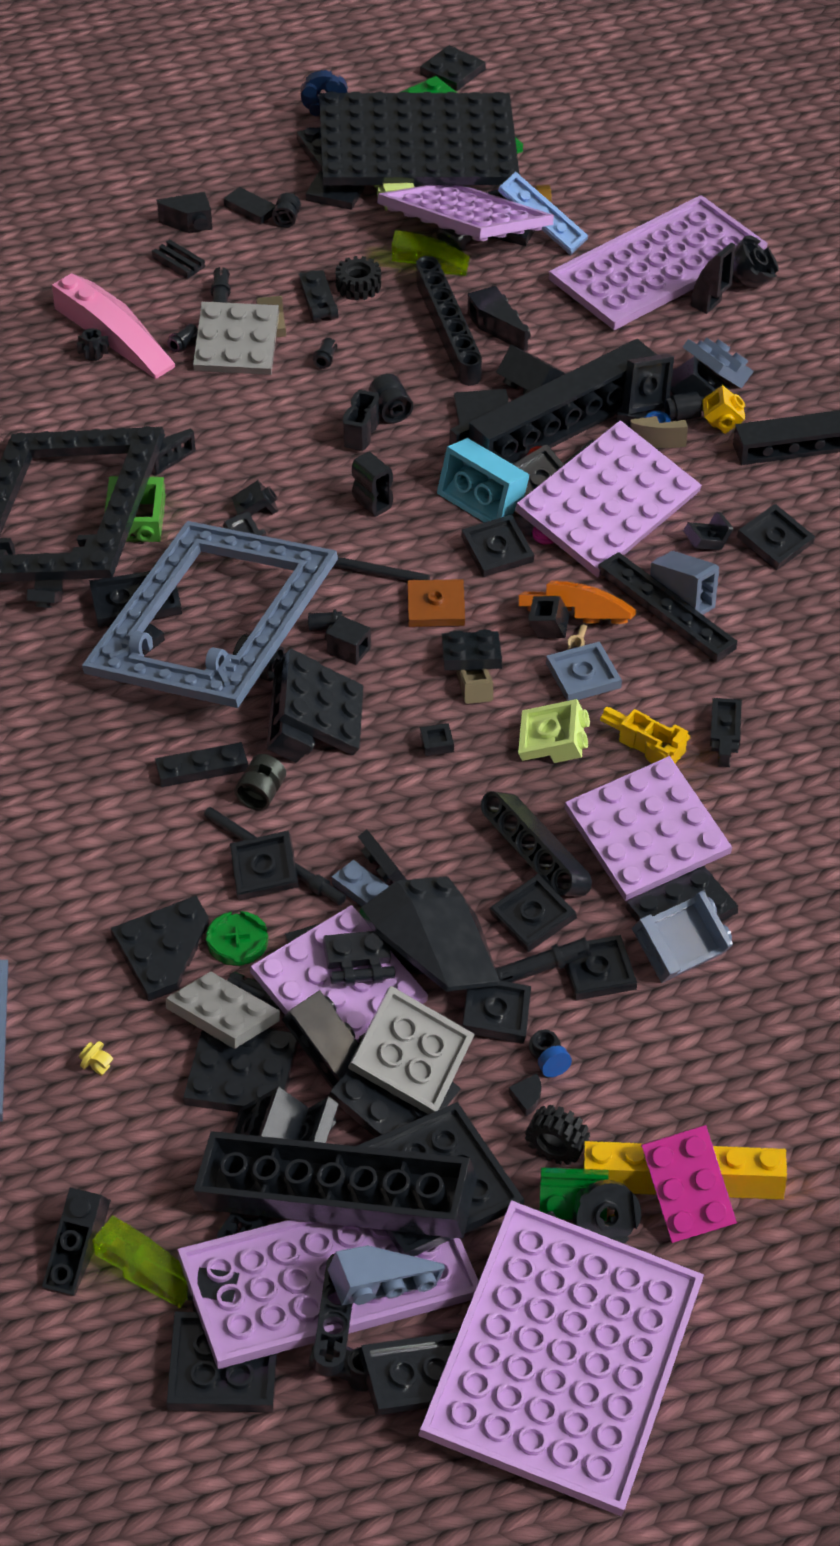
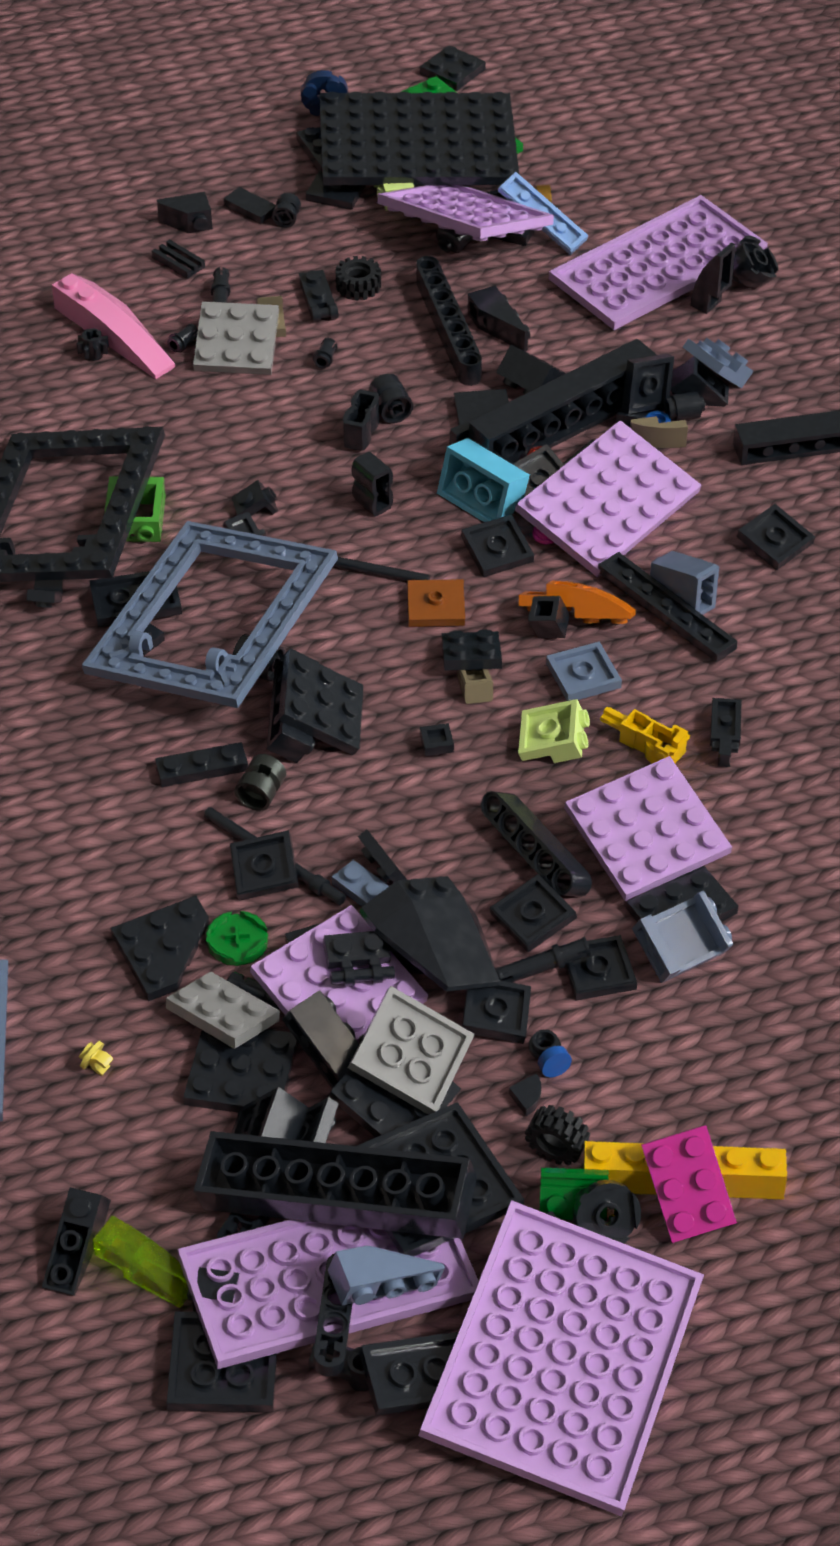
black slope [151,428,196,476] -> none
black pin [308,609,343,631] -> none
black brick [325,616,371,665] -> none
clear neon green slope [392,230,470,276] -> none
tan hand [568,625,587,650] -> none
black bracket [683,512,733,550] -> none
yellow brick [702,385,745,434] -> none

